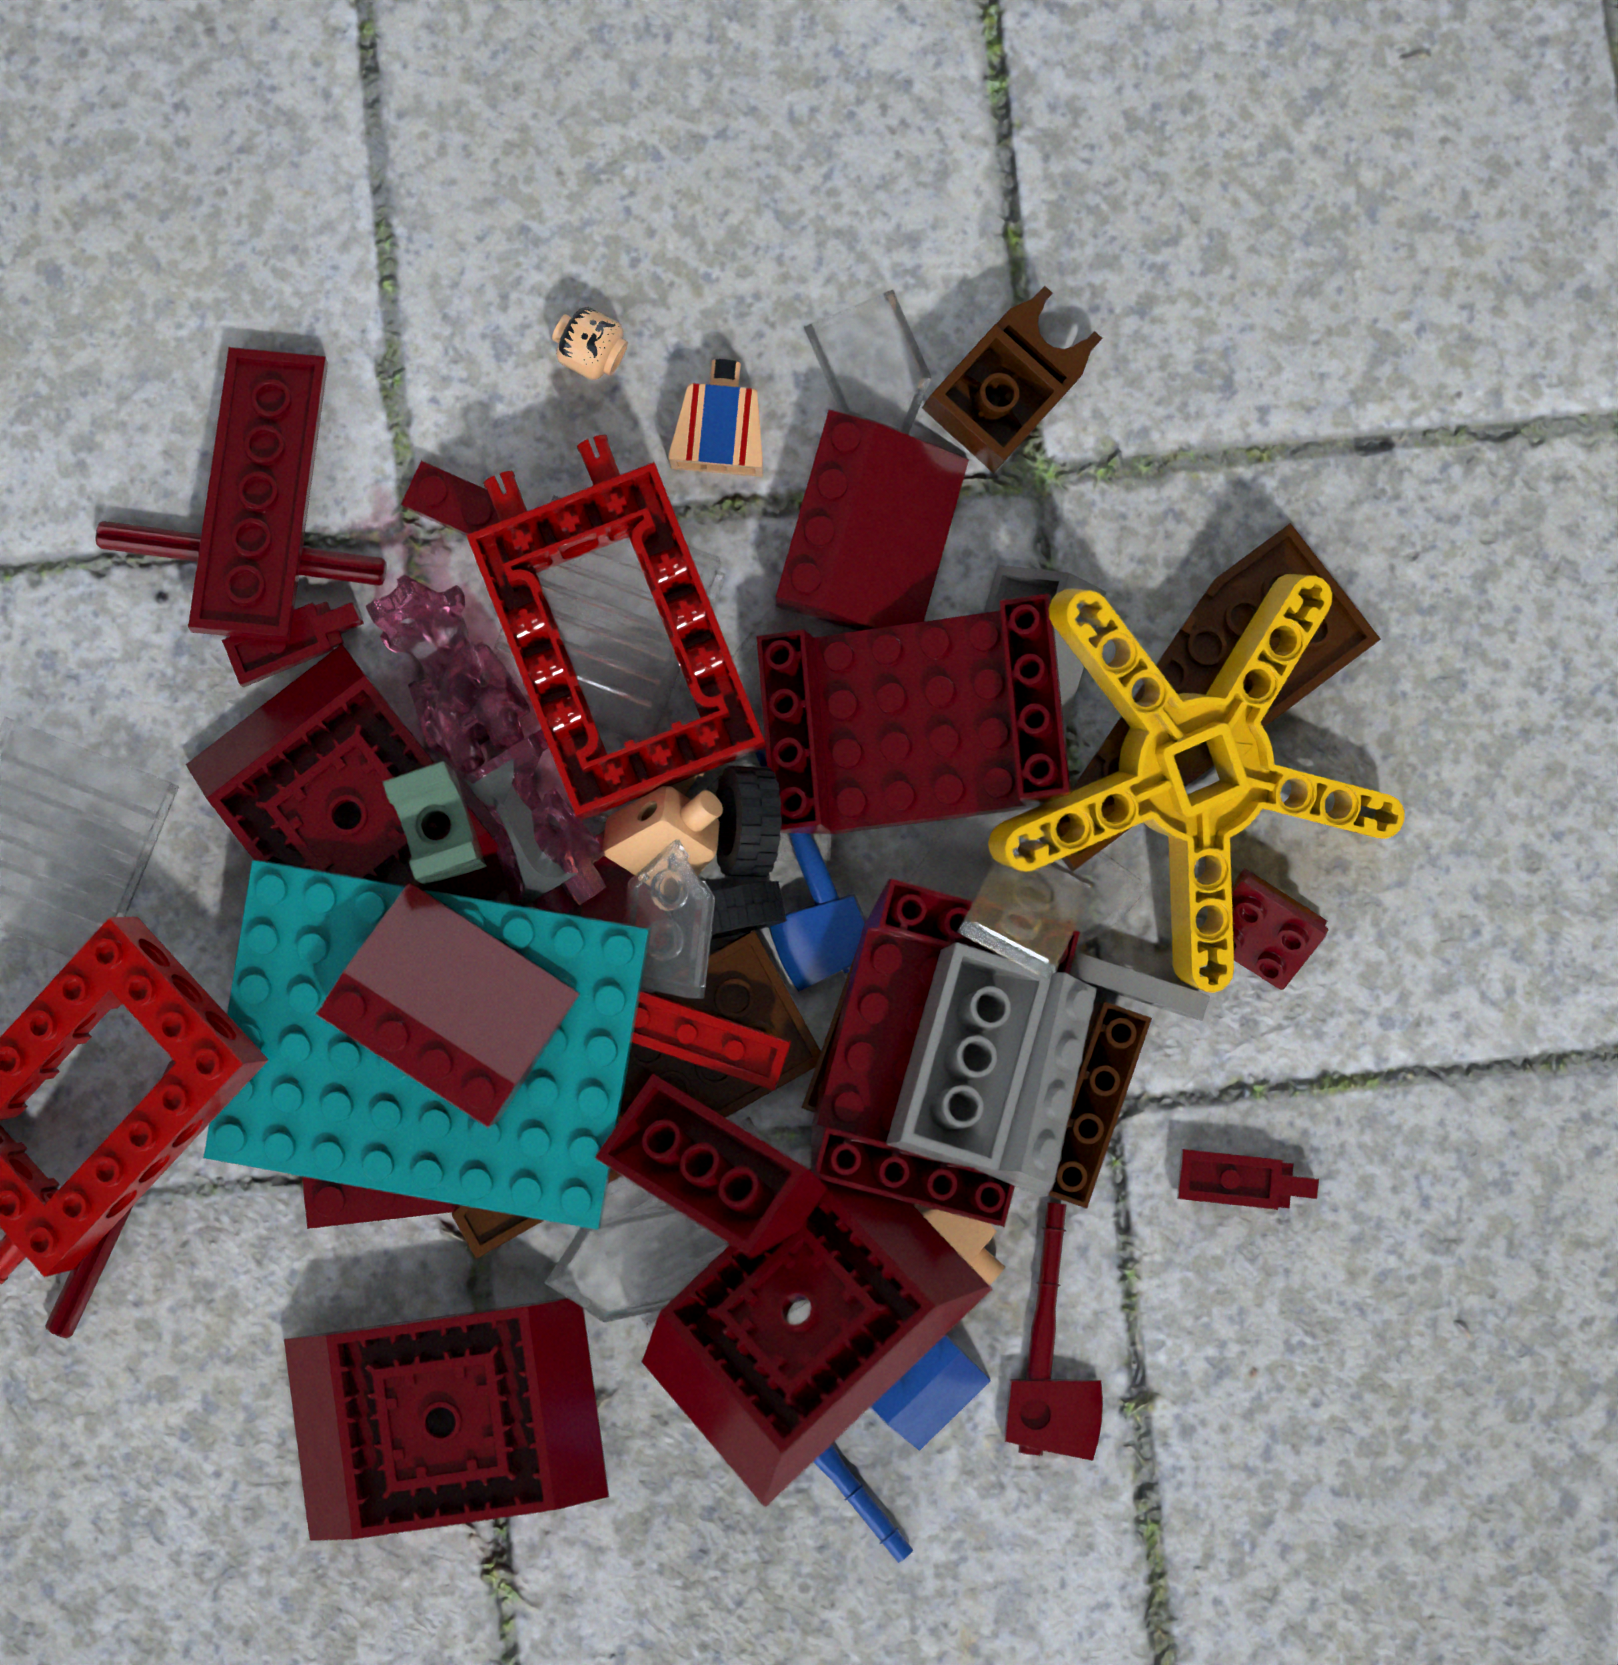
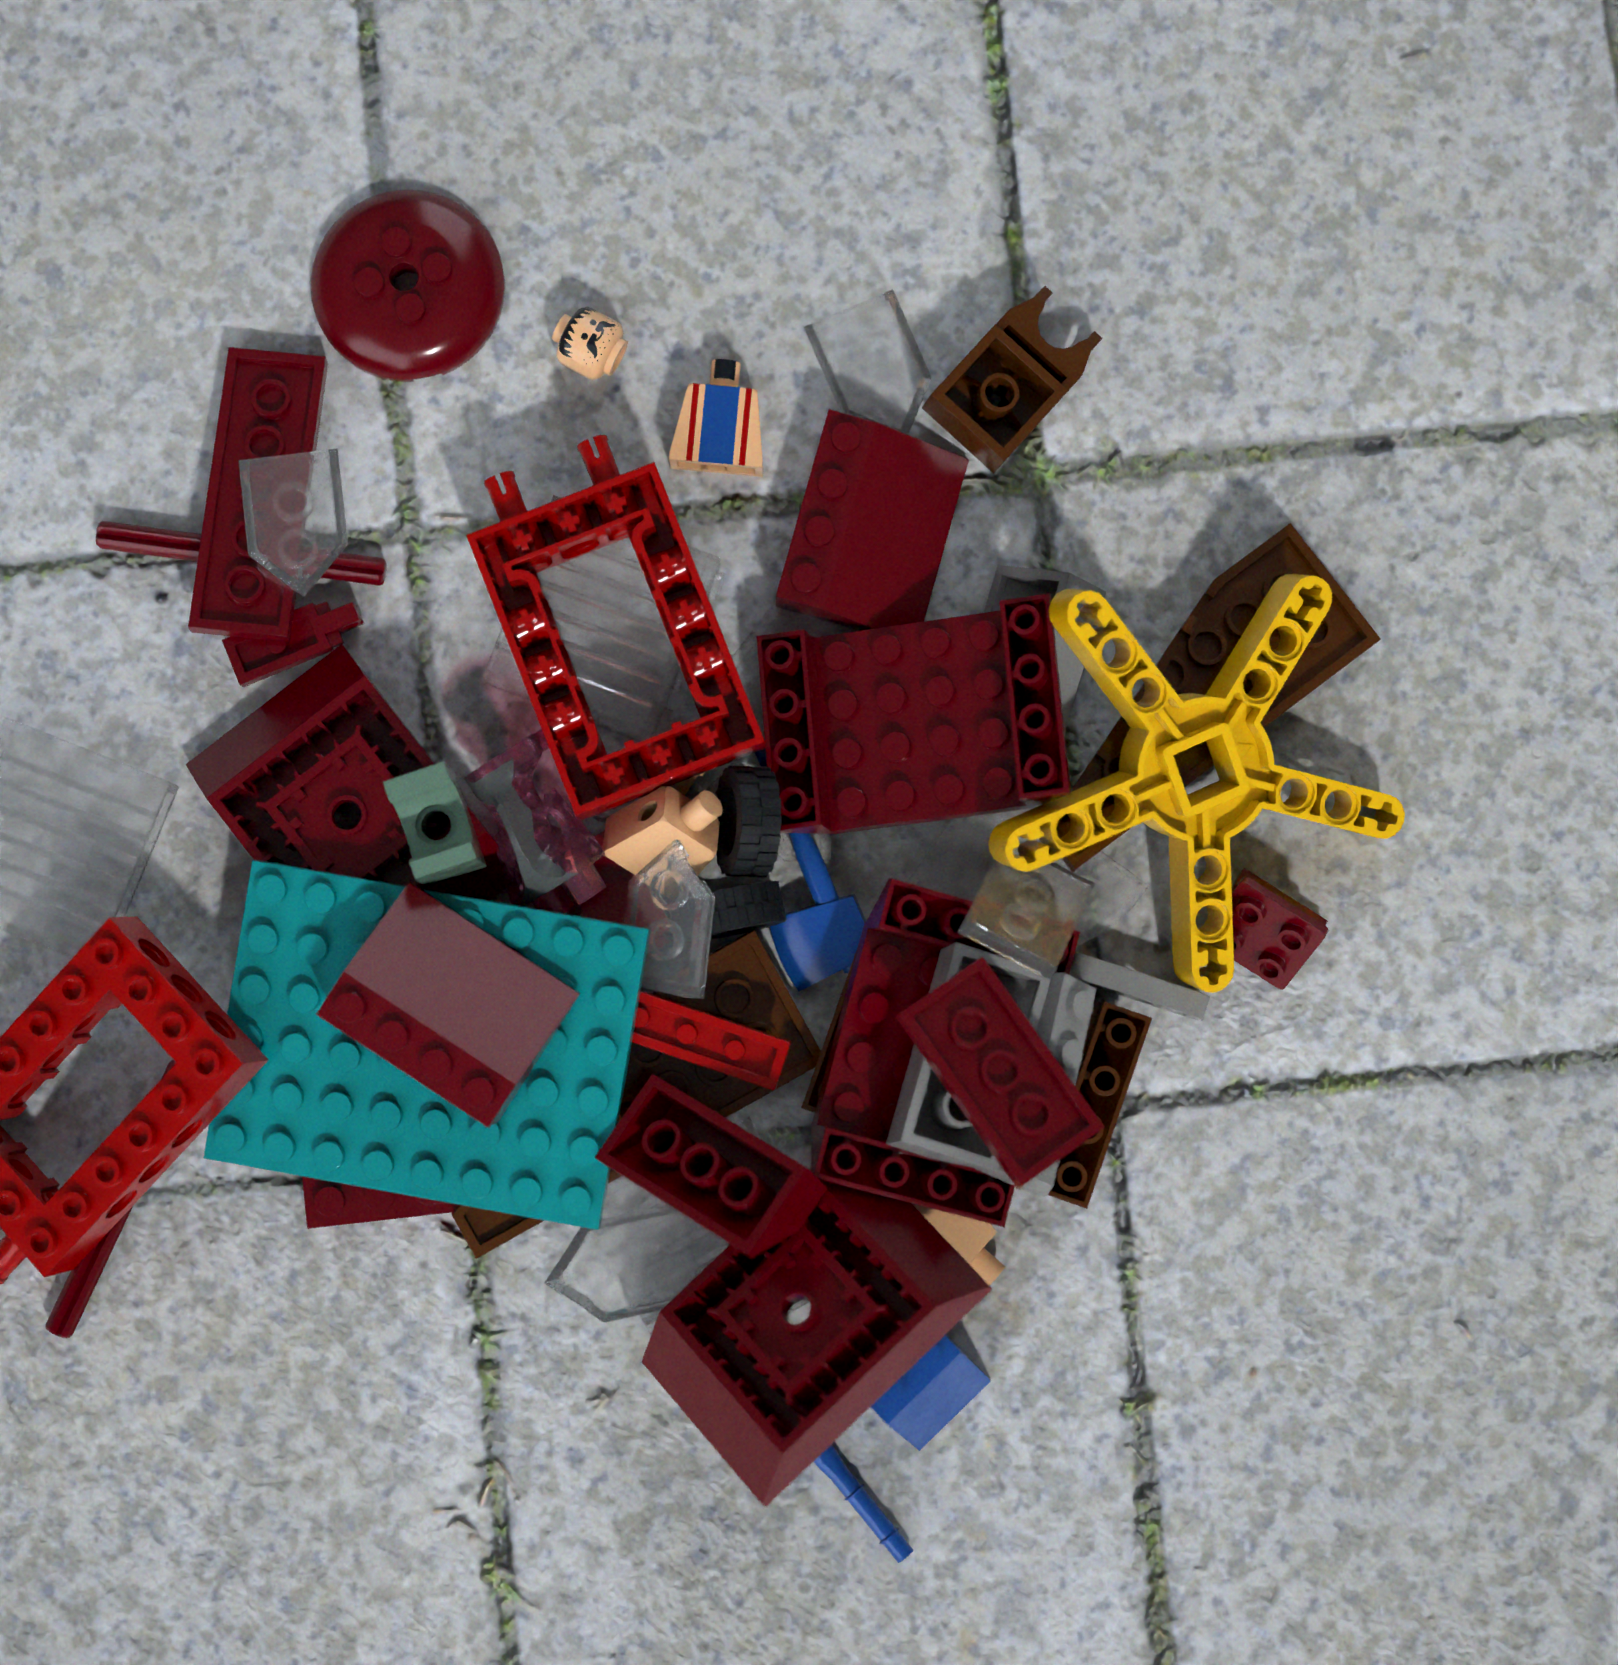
dark red slope [284,1296,610,1541] -> none
clear pink hips [366,574,531,775] -> none
dark red hinge [401,461,500,536] -> none
dark red piece [1004,1202,1103,1461] -> none
dark red hinge [1177,1149,1319,1210] -> none
none -> clear tile [239,448,348,597]
none -> dark red brick [311,190,505,382]
none -> dark red plate [896,956,1104,1189]

